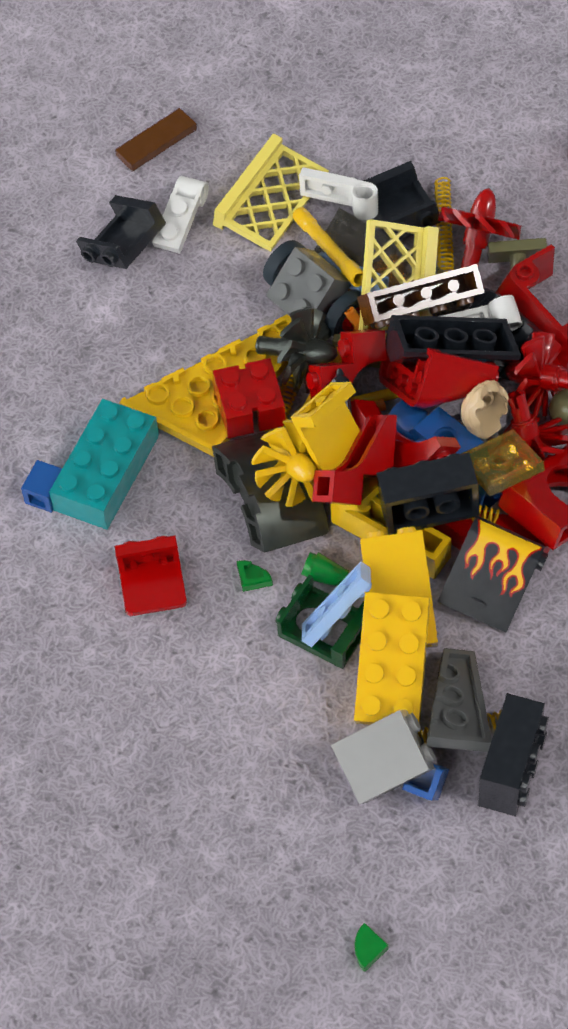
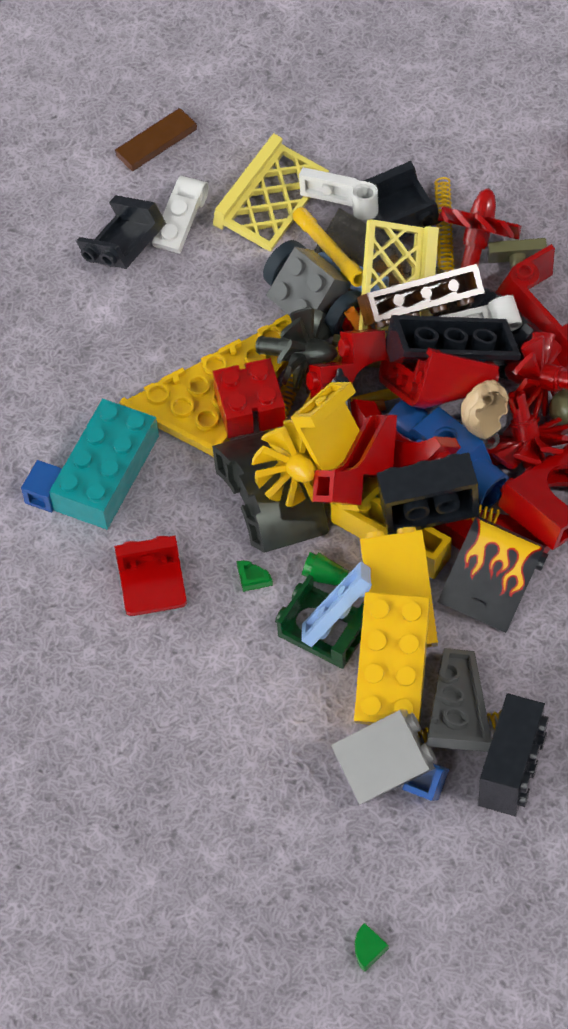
clear yellow plate [461,429,545,496] -> none

